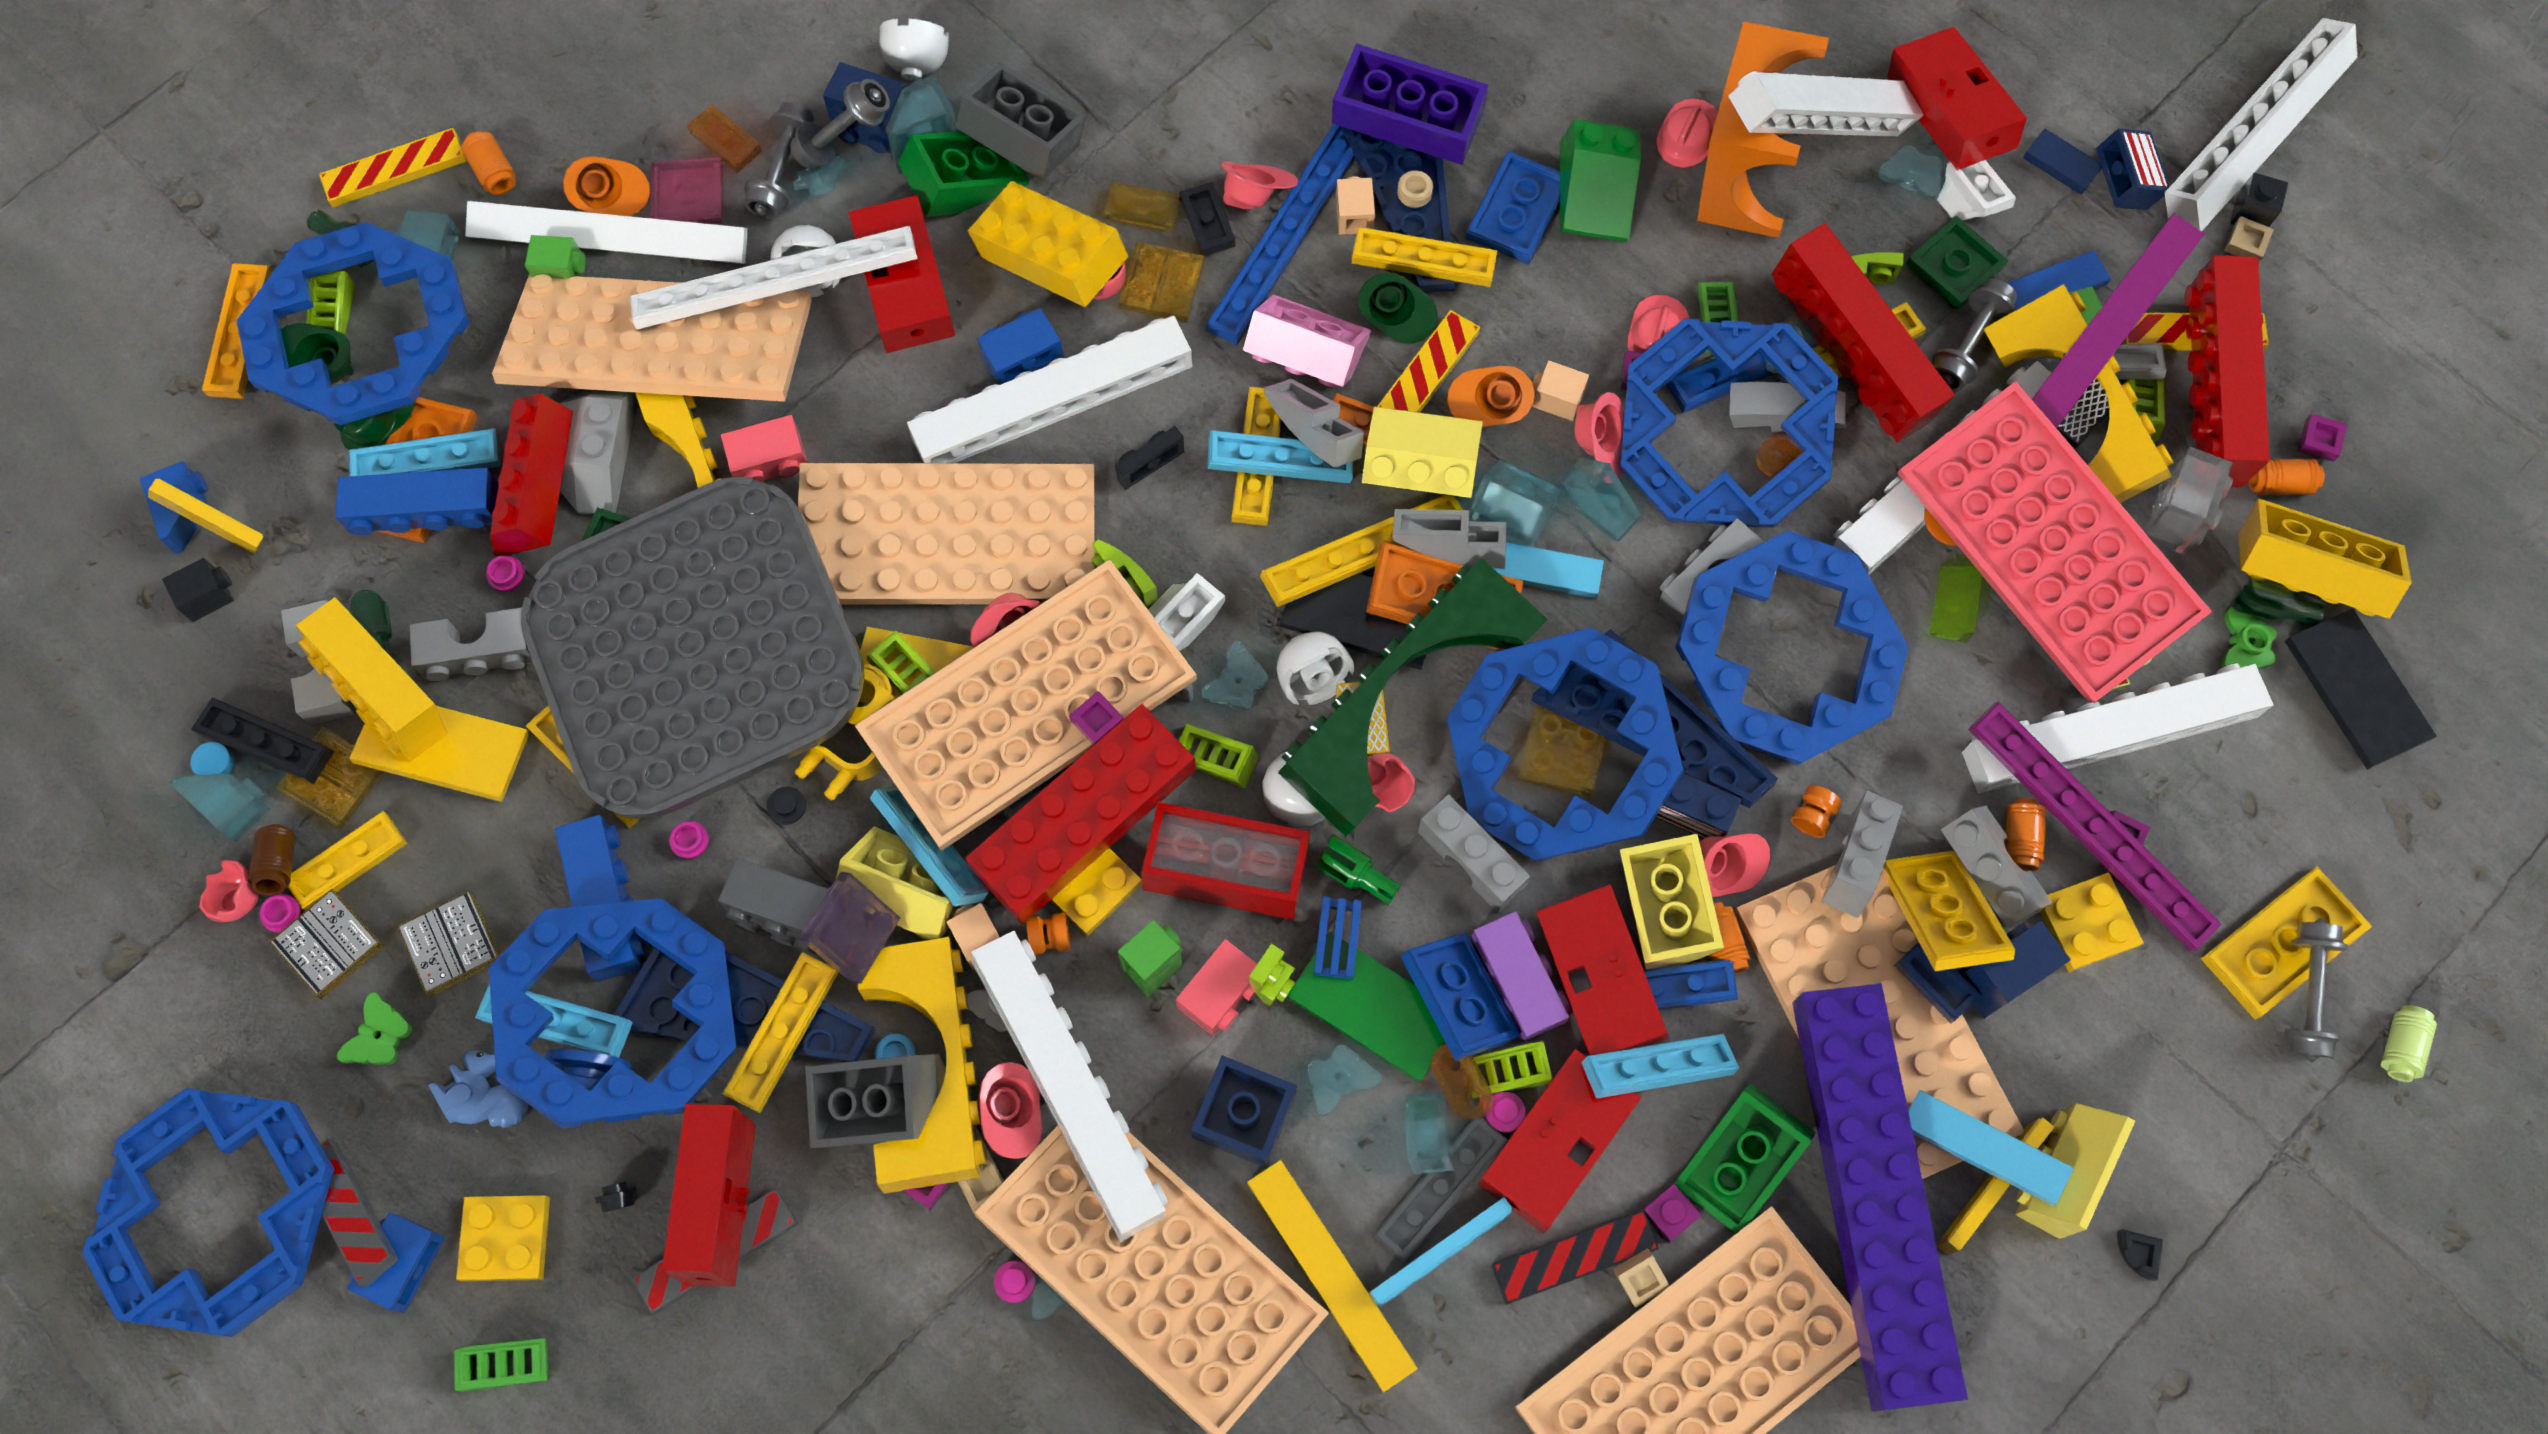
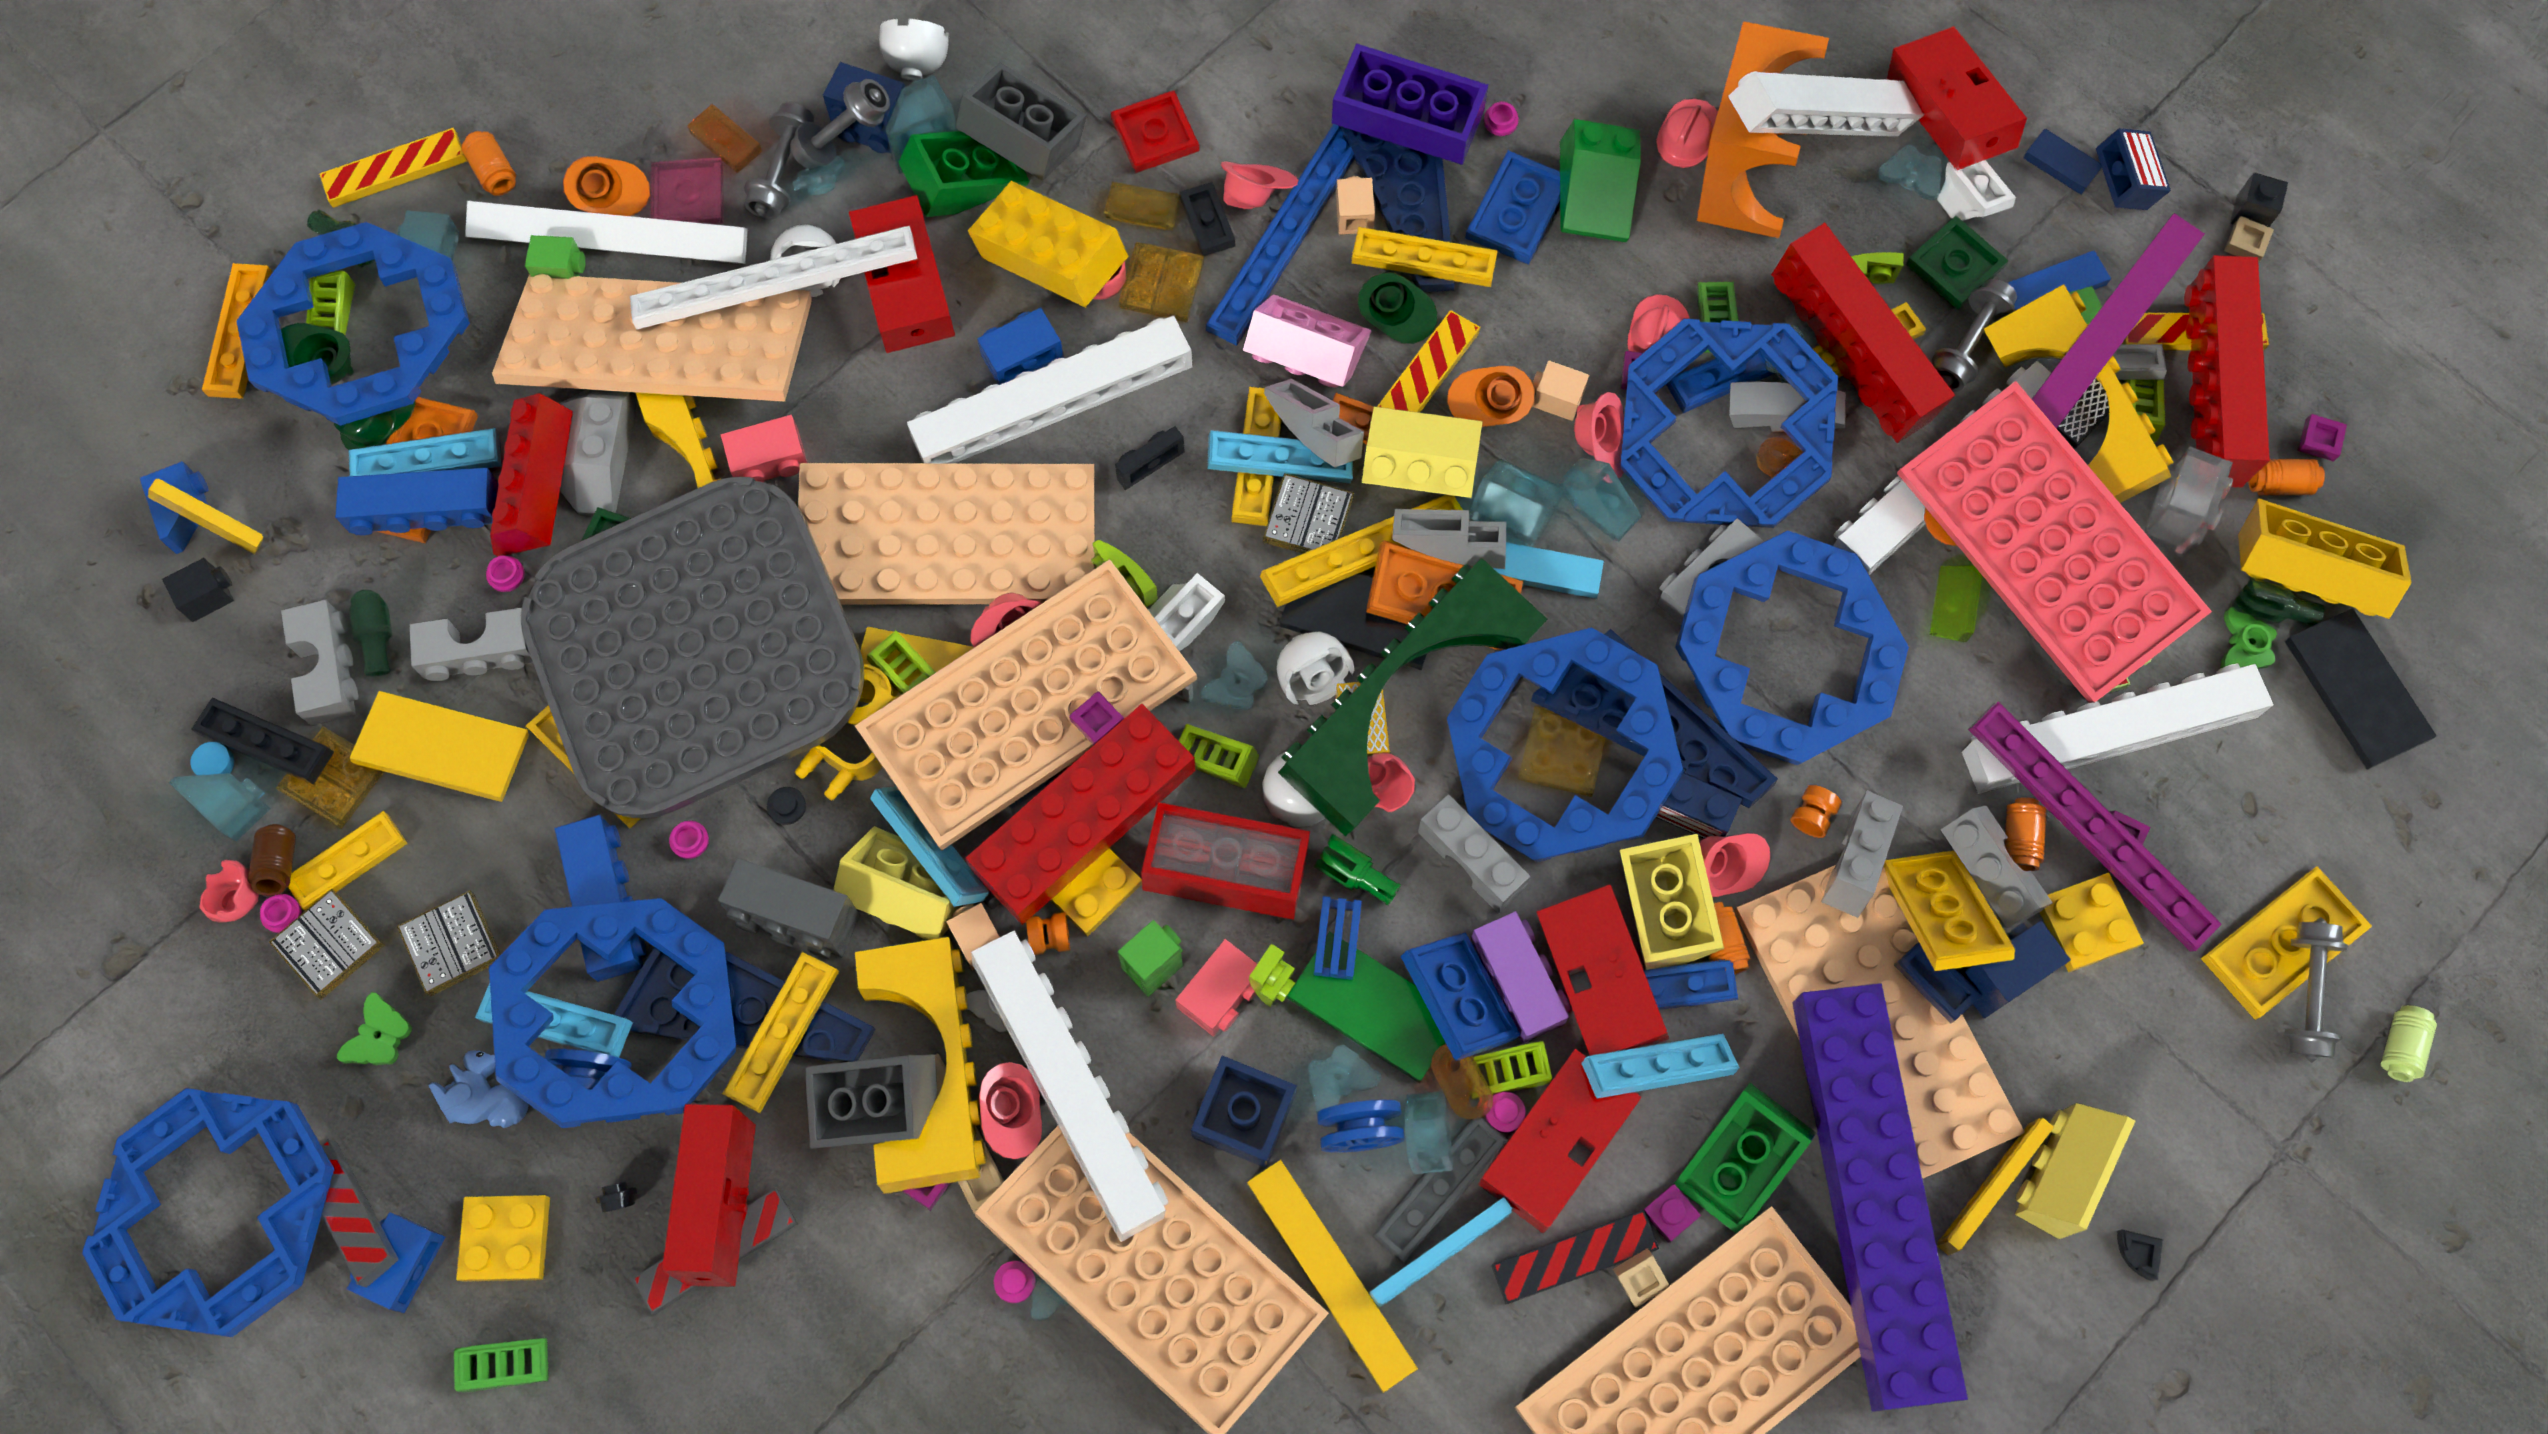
yellow brick [296,597,448,762] -> none
clear purple plate [799,872,901,984] -> none
dark azure tile [875,1033,917,1059] -> none
tan tile [1397,171,1433,208] -> none
medium azure tile [1908,1090,2074,1207] -> none
white brick [2165,18,2357,231] -> none
none -> red tile [1110,90,1200,173]
none -> light grey tile [1263,473,1354,554]
none -> blue wheel [1317,1100,1405,1153]
none -> dark pink plate [1484,102,1519,136]

